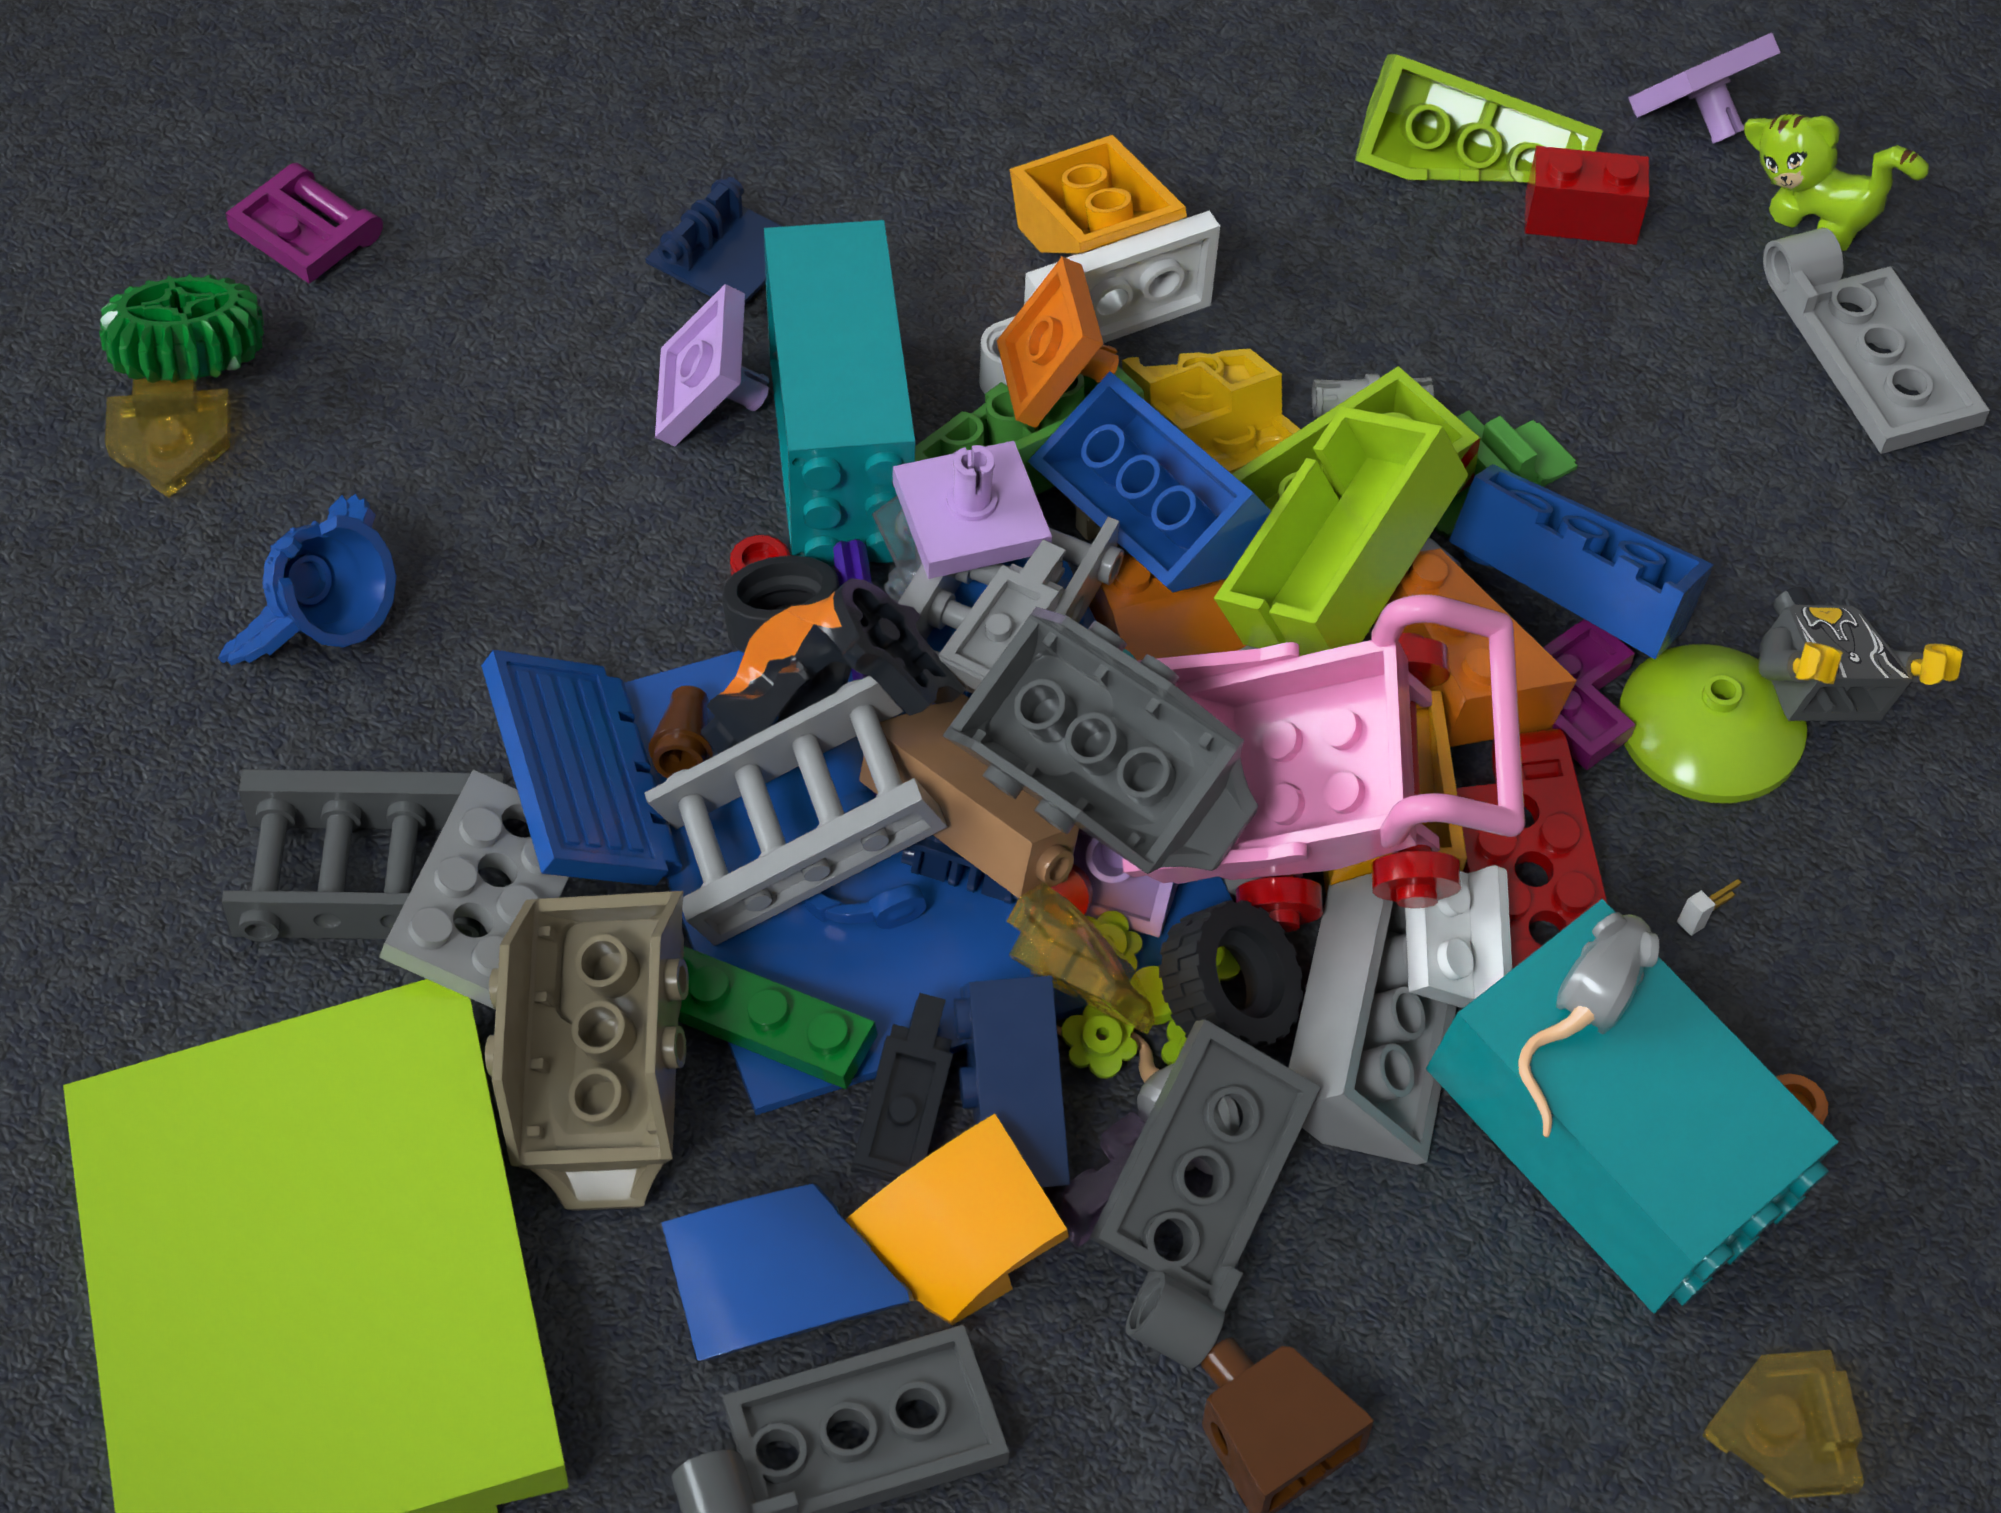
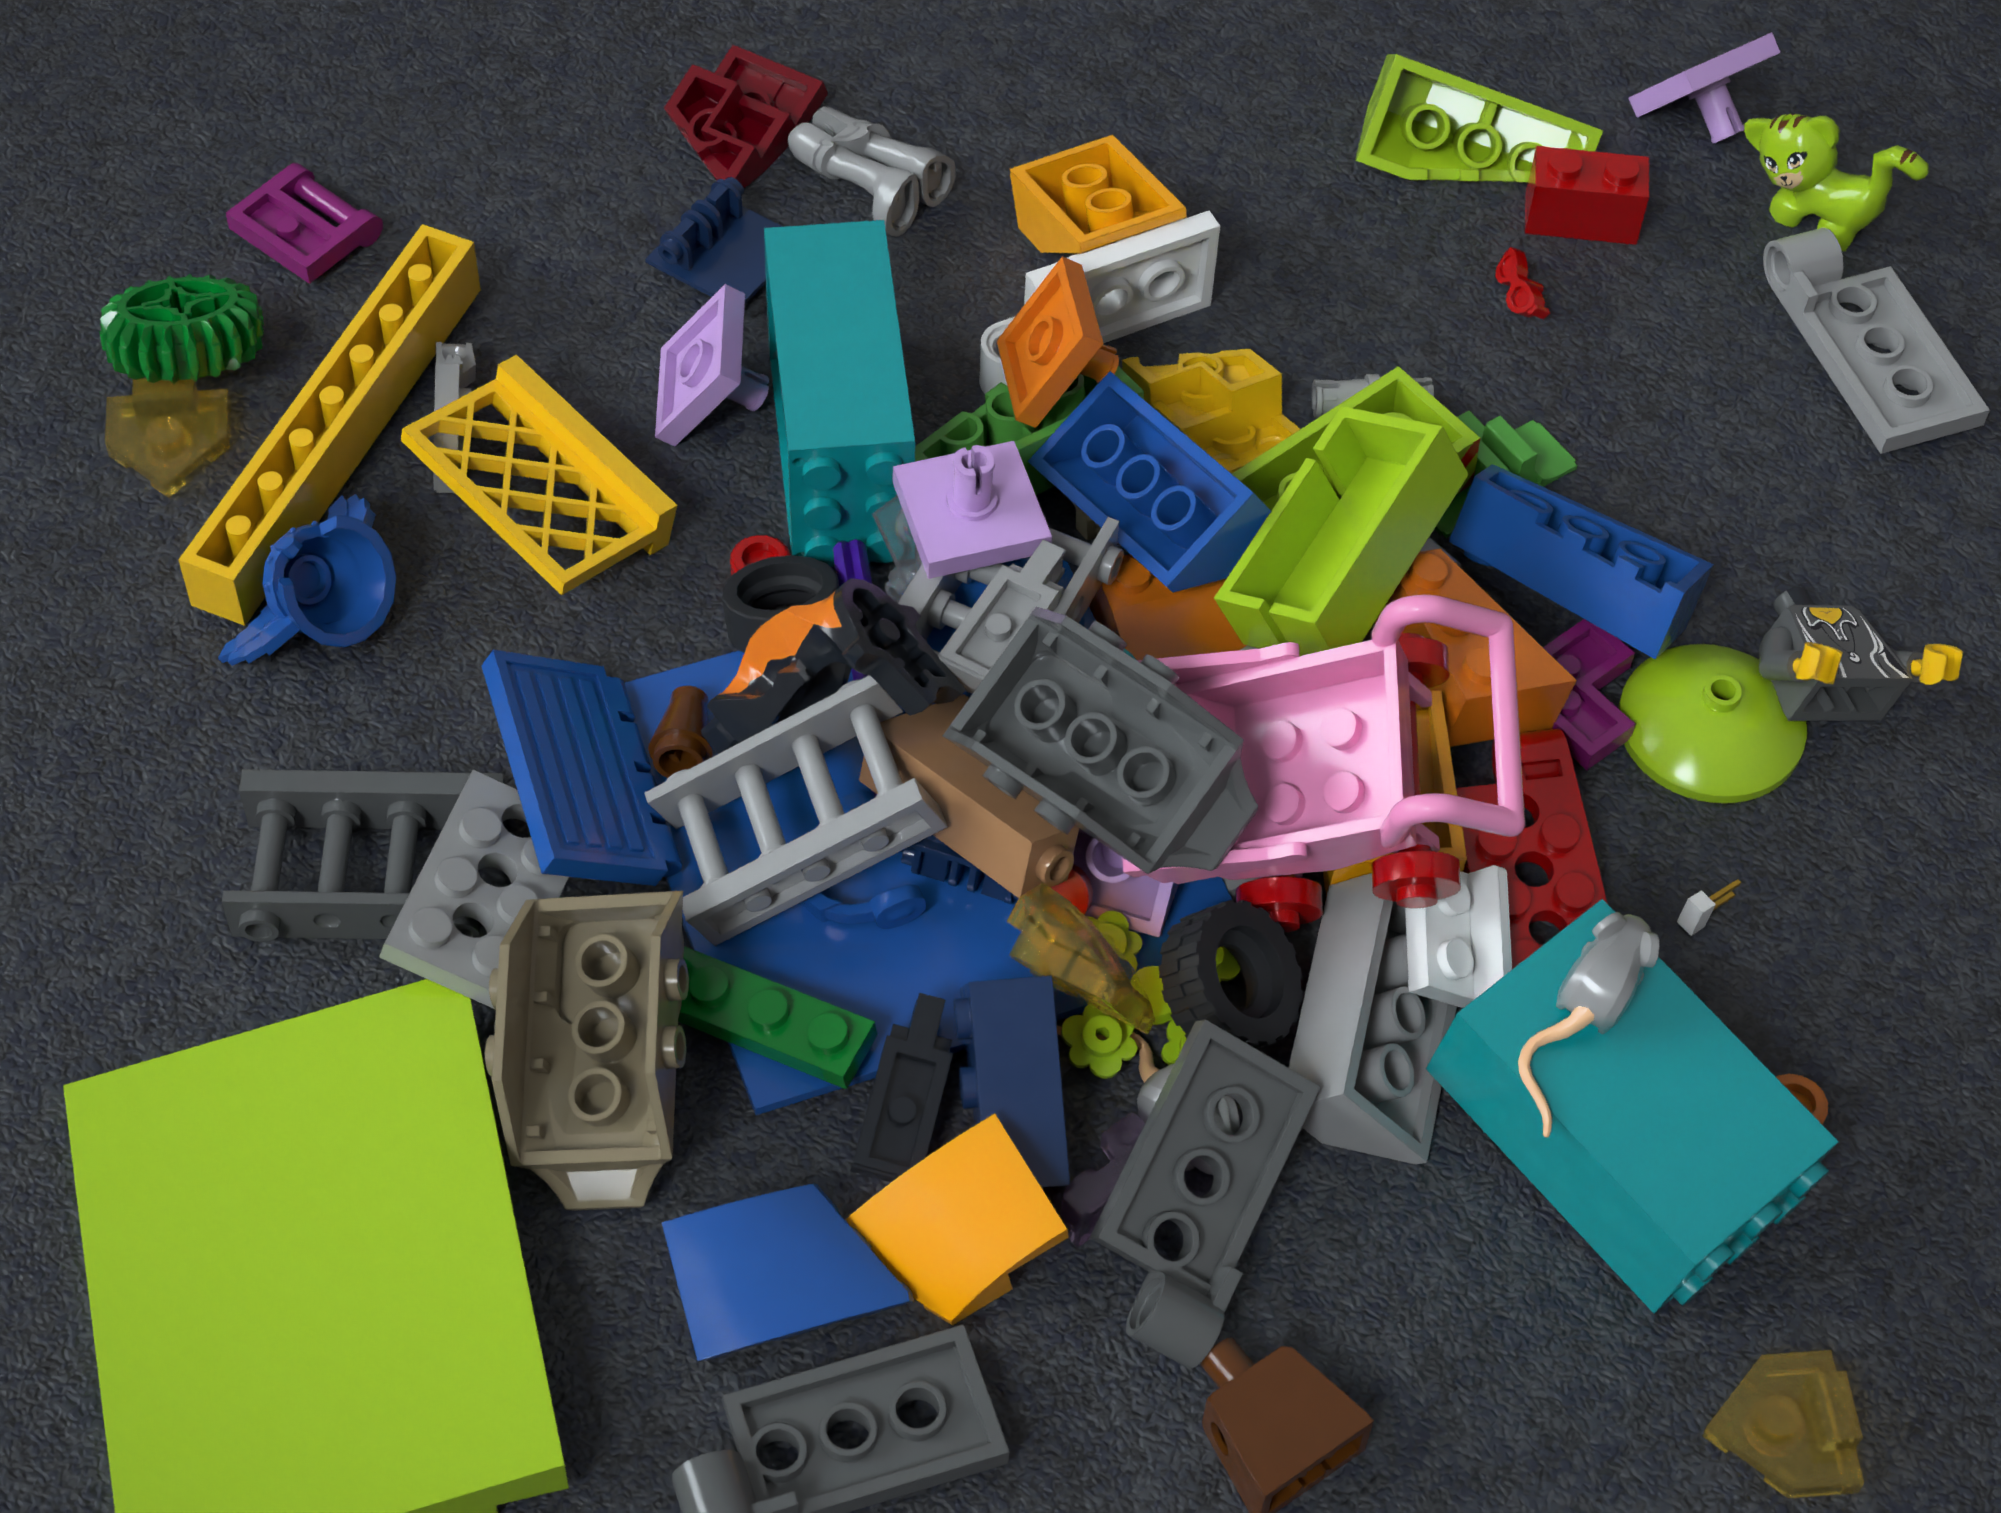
none -> yellow brick [178,224,481,626]
none -> yellow fence [401,355,678,595]
none -> light grey hinge [434,342,476,493]
none -> dark red slope [664,45,829,188]
none -> light grey piece [788,106,956,237]
none -> red piece [1495,247,1550,320]

